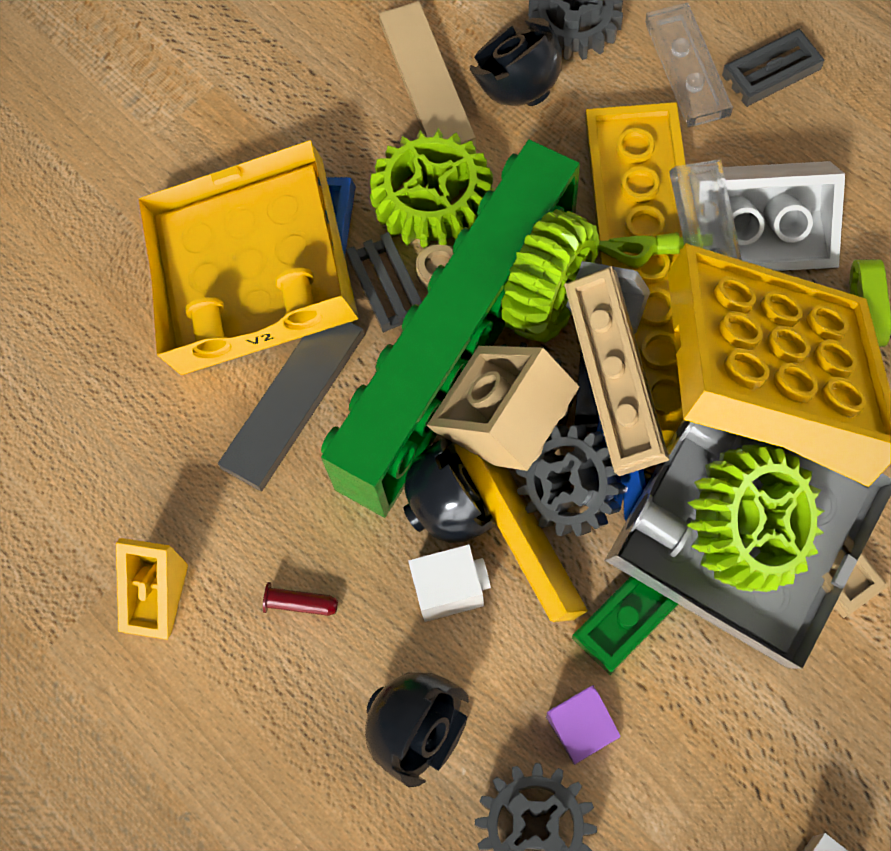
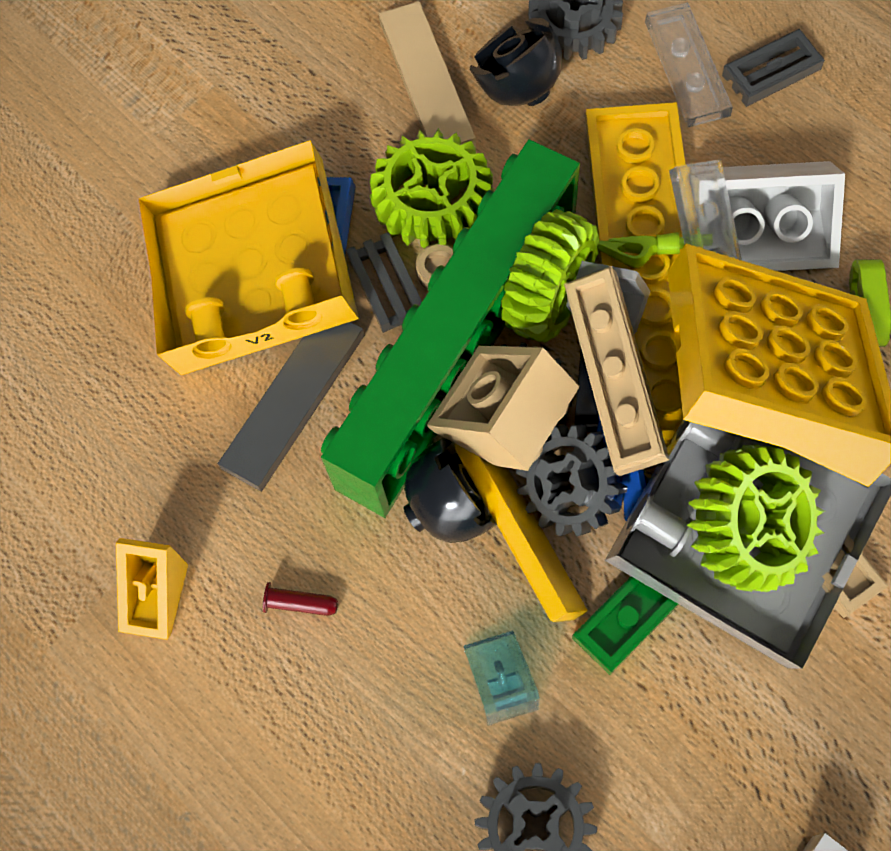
black cylinder [365,672,469,788] -> none
white brick [408,544,491,622] -> none
medium lavender slope [546,685,621,765] -> none
none -> clear light blue slope [463,630,540,726]

